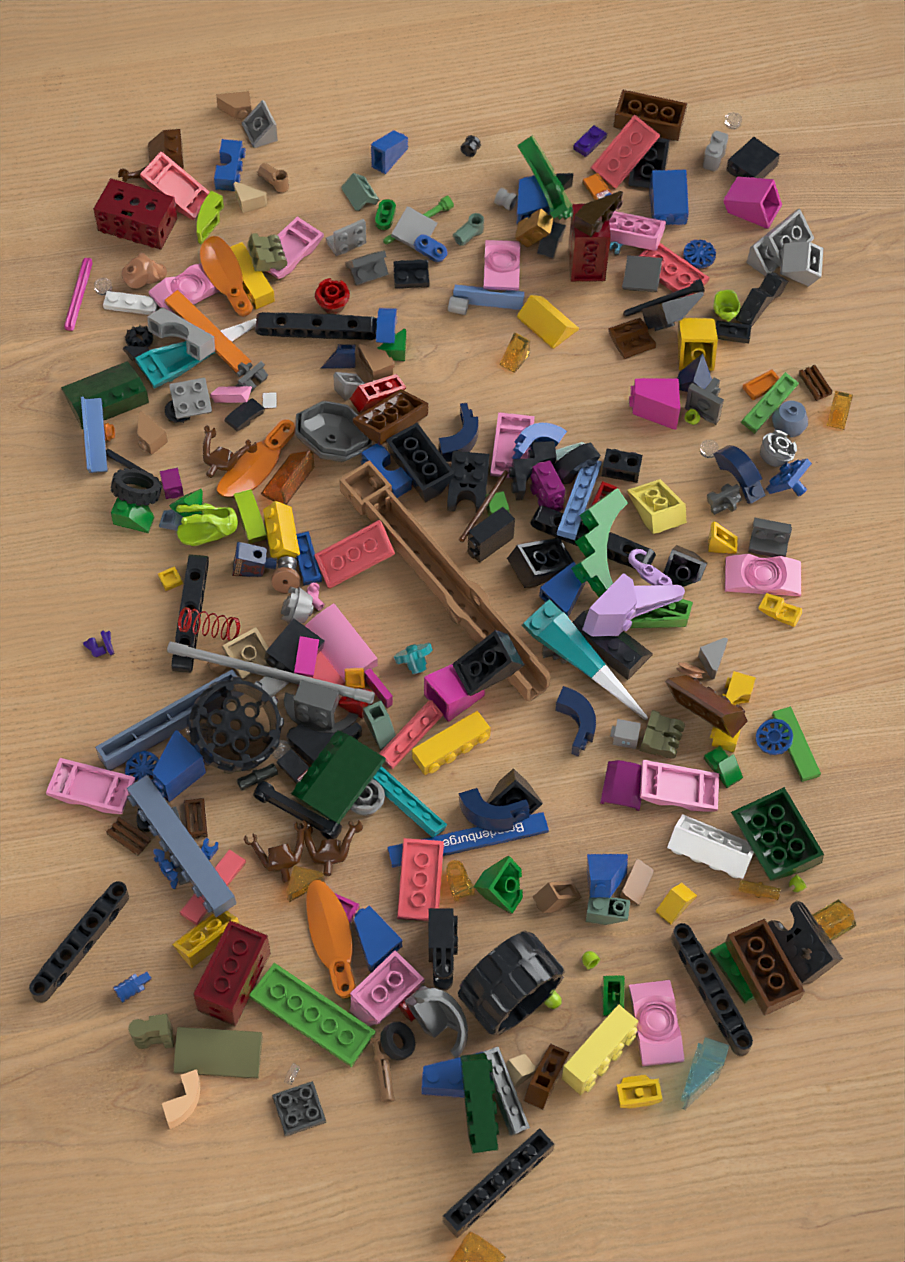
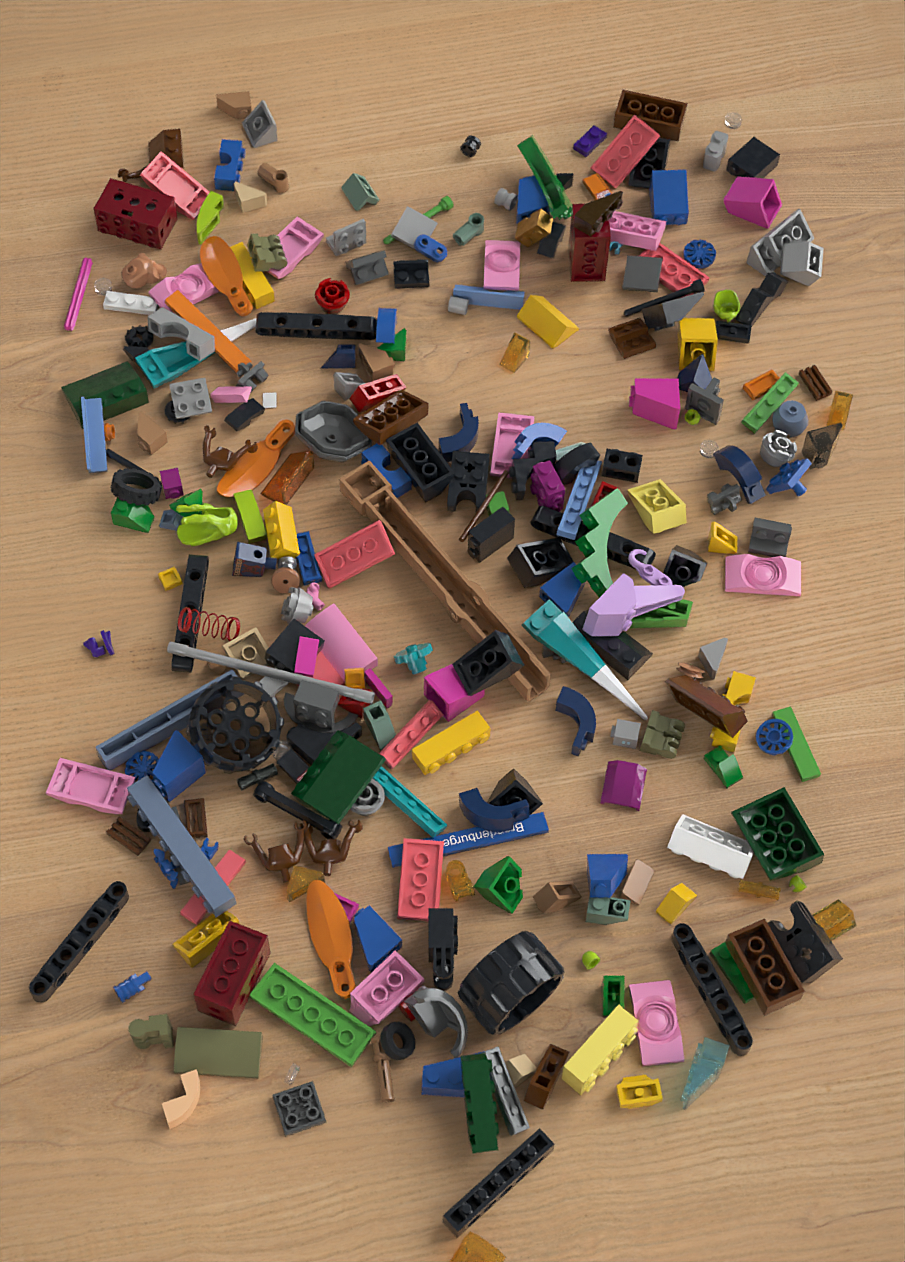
blue slope [371,130,408,175] -> none
green plate [375,199,396,230] -> none
lime hinge [544,991,562,1009] -> none
bright pink slope [640,760,719,812] -> none
yellow slope [758,593,802,627] -> none
none -> clear smoke slope [802,423,843,469]

